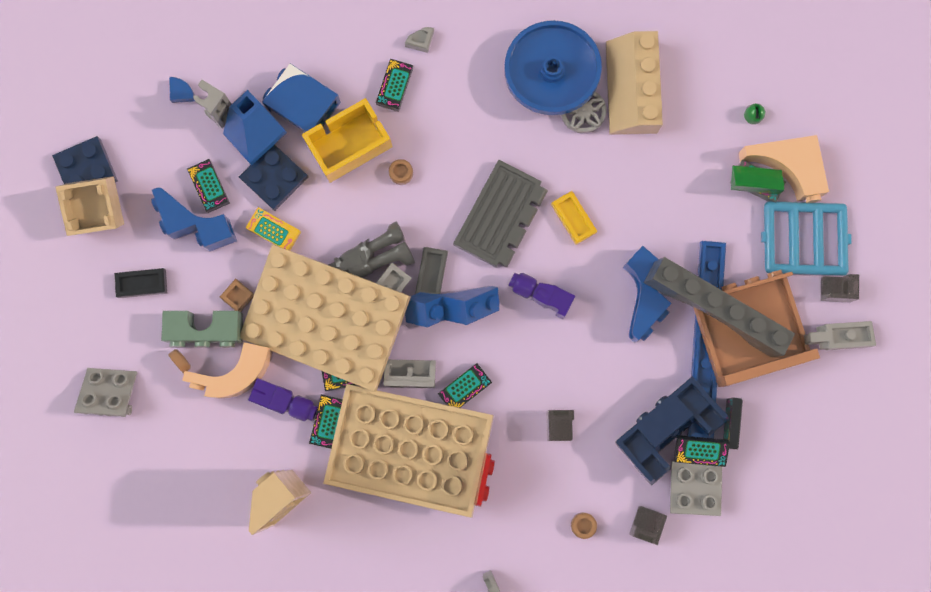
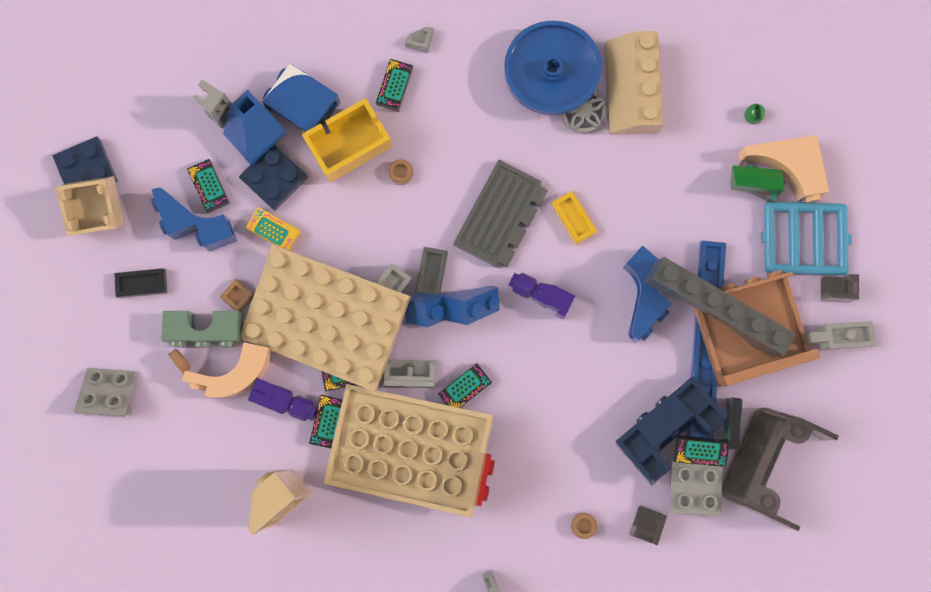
blue tile [169,77,195,103] -> none
dark grey piece [328,221,415,277] -> none
clear smoke panel [547,410,574,441] -> none
none -> clear smoke windscreen [722,407,839,531]

